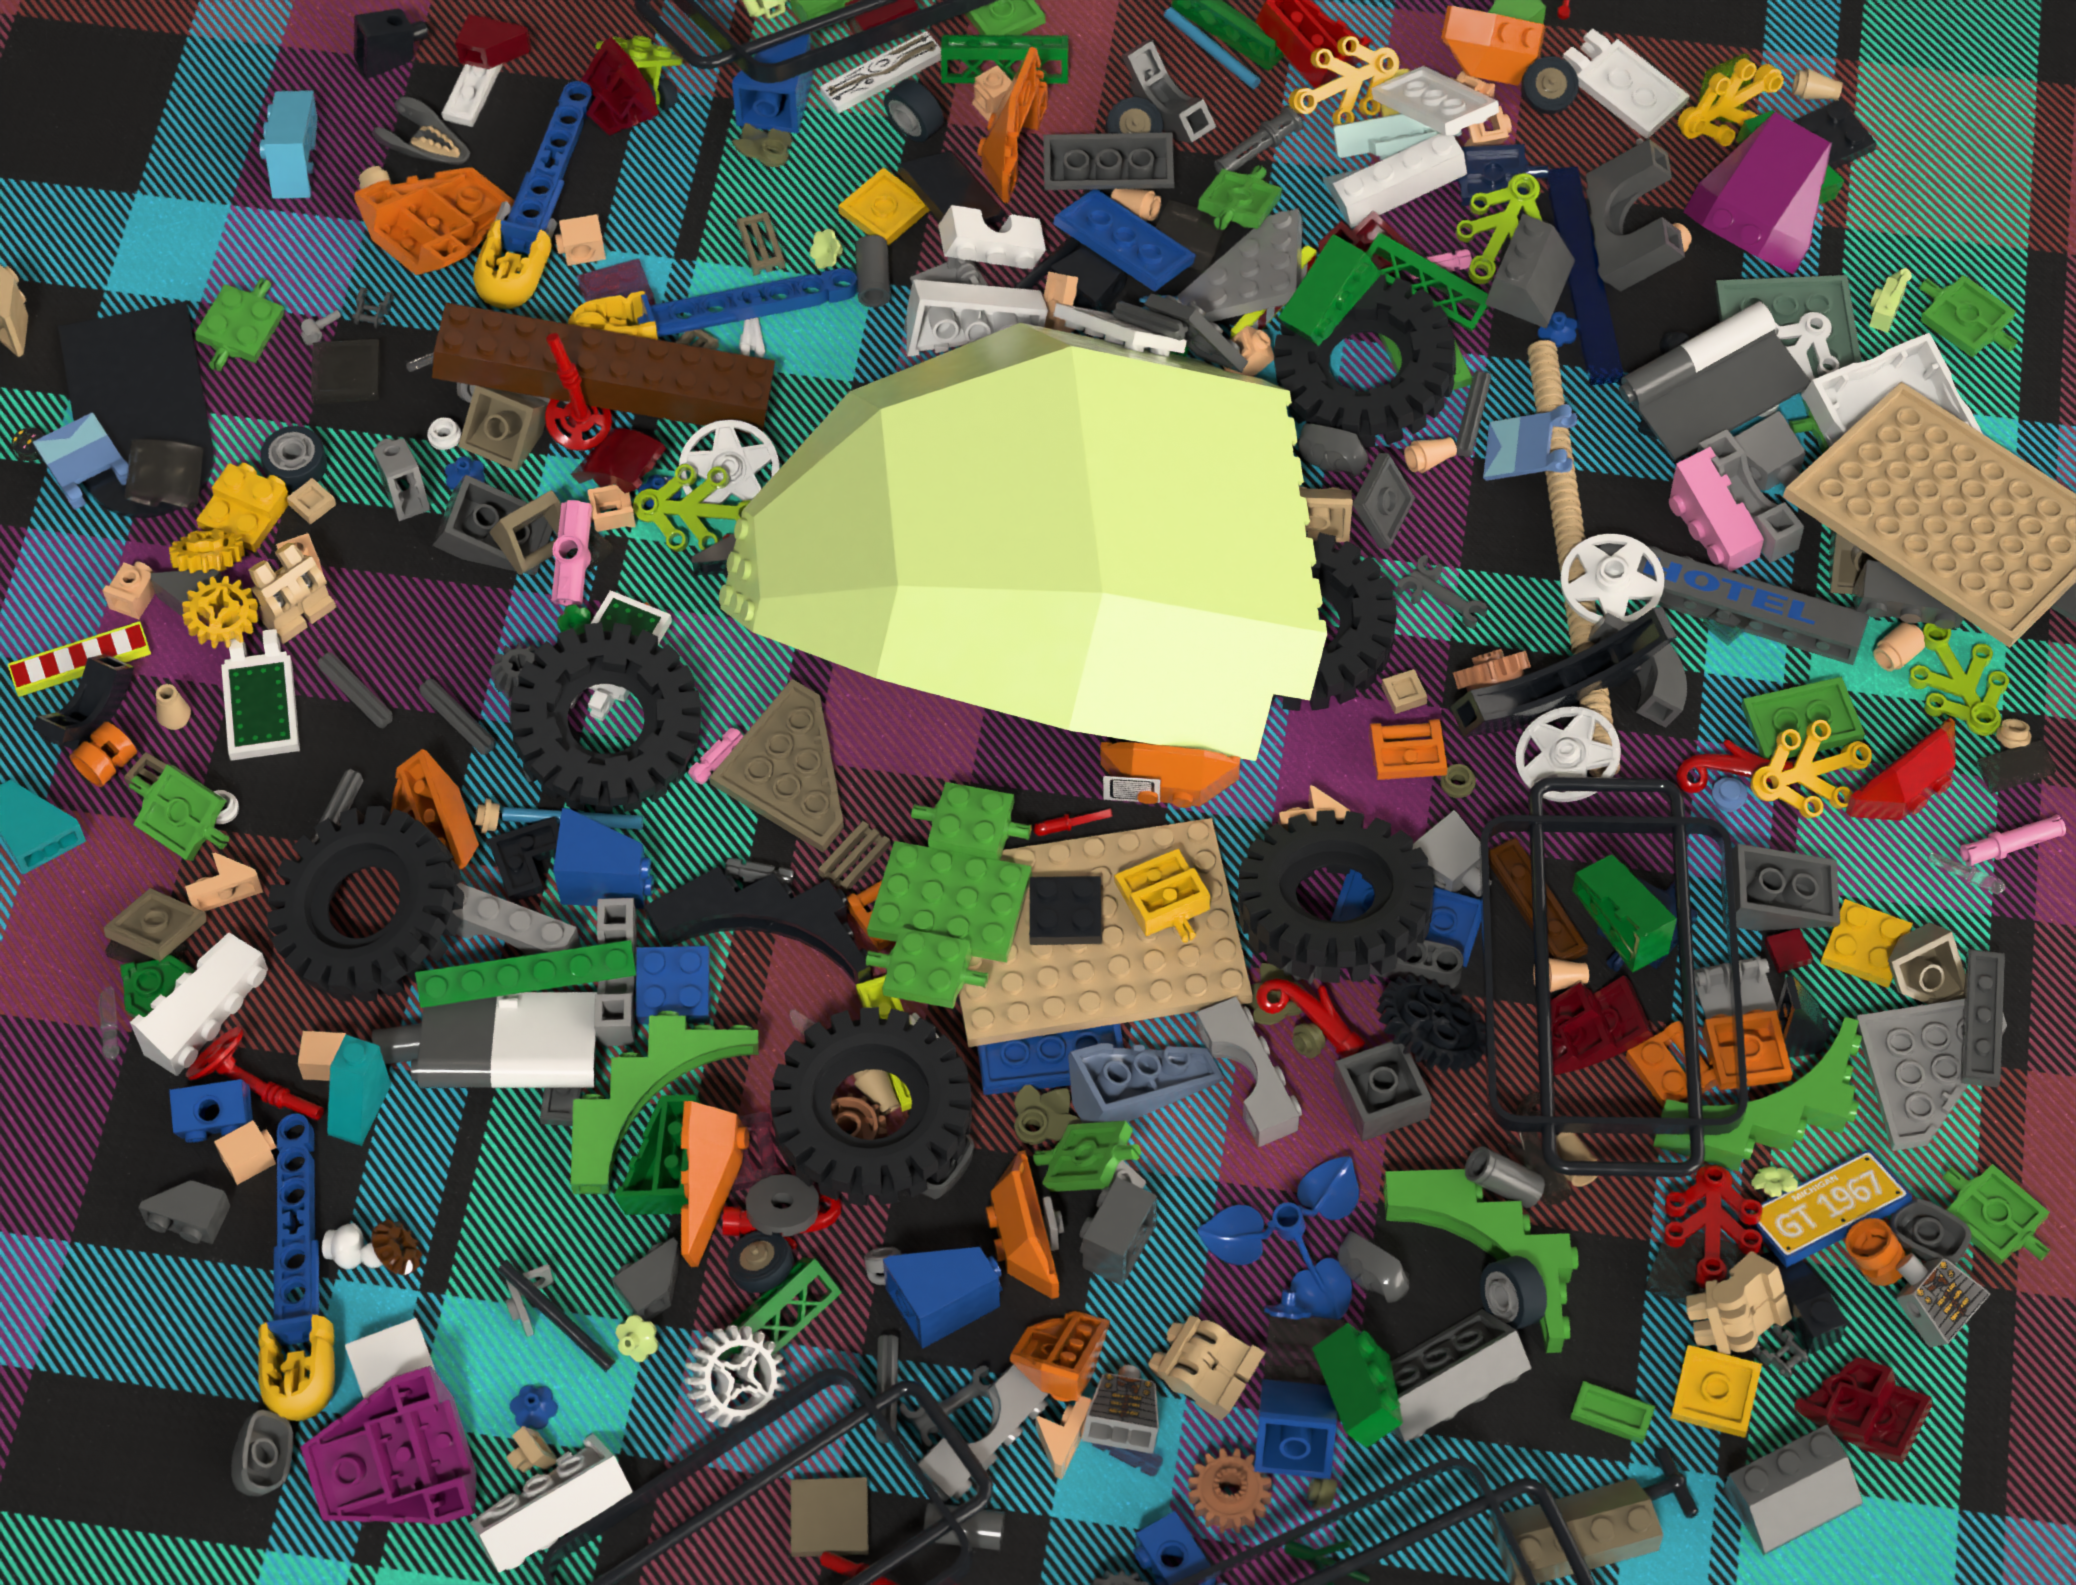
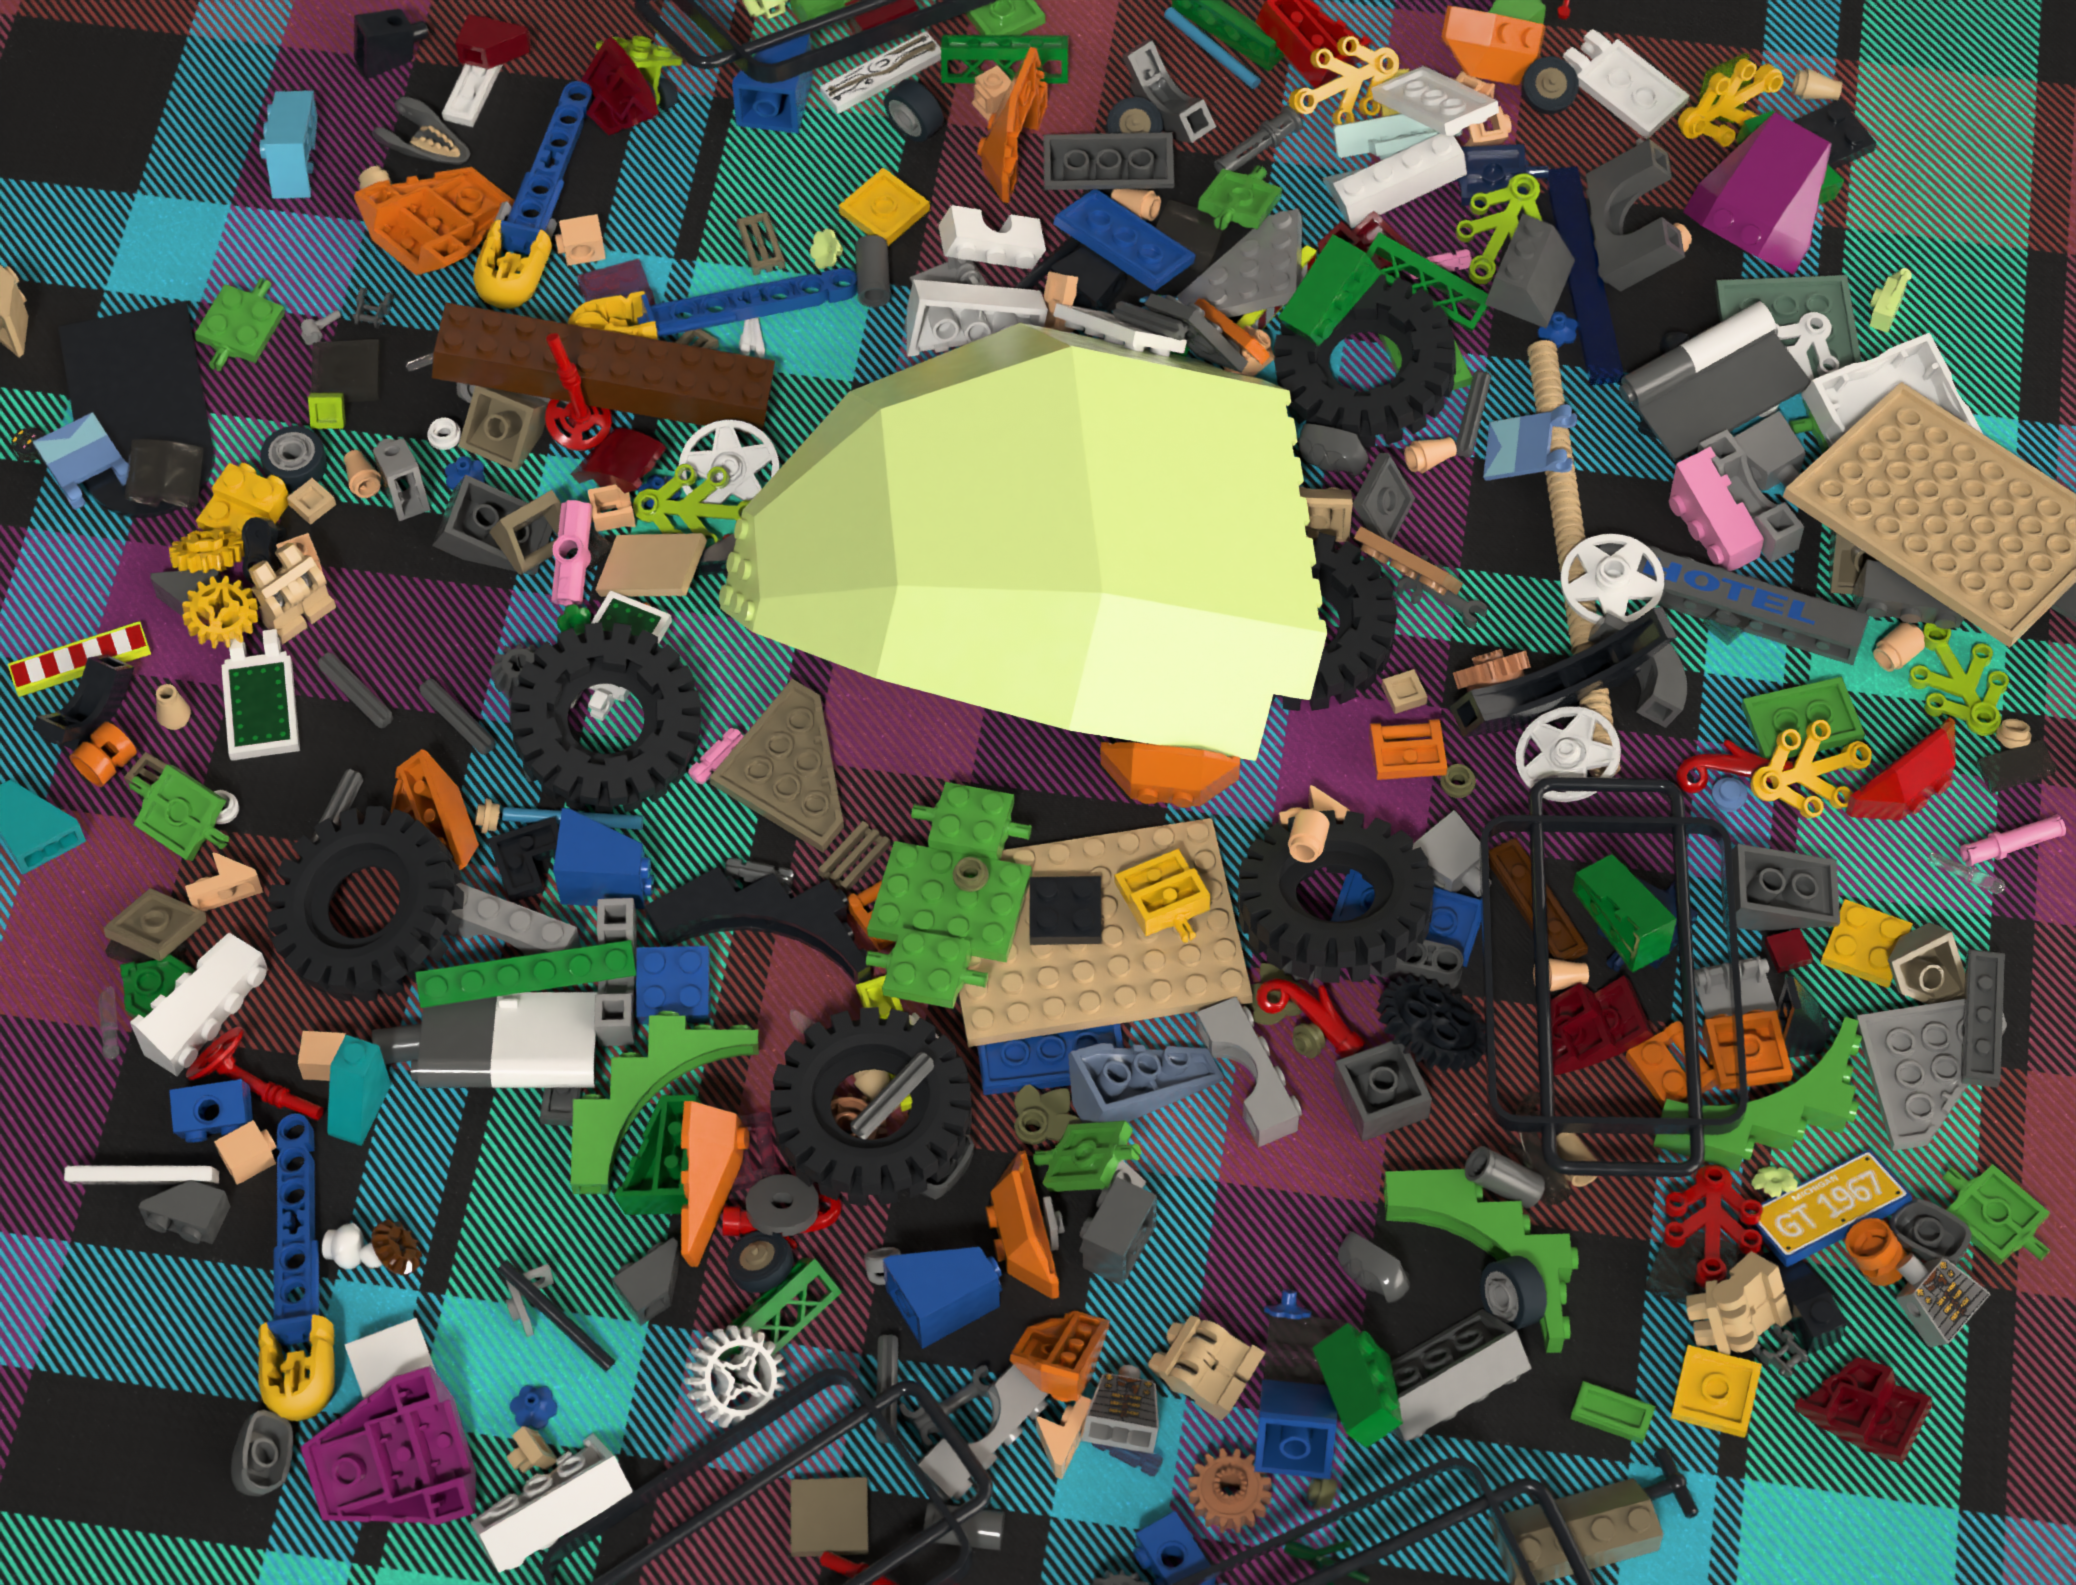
light nougat brick [103,562,155,620] -> none
yellowish green plant [616,1315,659,1362] -> none
olive plate [733,123,792,167] -> none
black tile [897,151,1005,225] -> none
red piece [1033,809,1113,836] -> none
white sticker [1103,776,1160,803] -> none
blue plant [1197,1156,1359,1321] -> none
slope [1723,1425,1863,1555] -> none
bright green plate [1919,275,2018,358] -> none
none -> white tile [64,1166,219,1184]
none -> black piece [242,517,286,584]
none -> lime plate [308,393,346,429]
none -> light nougat cone [343,450,381,498]
none -> tan tile [595,533,707,597]
none -> dark grey axle [850,1052,934,1139]
none -> olive plate [953,857,989,892]
none -> orange tile [1194,298,1270,365]
none -> light nougat brick [1288,809,1330,863]
none -> medium nougat plate [1354,526,1463,596]

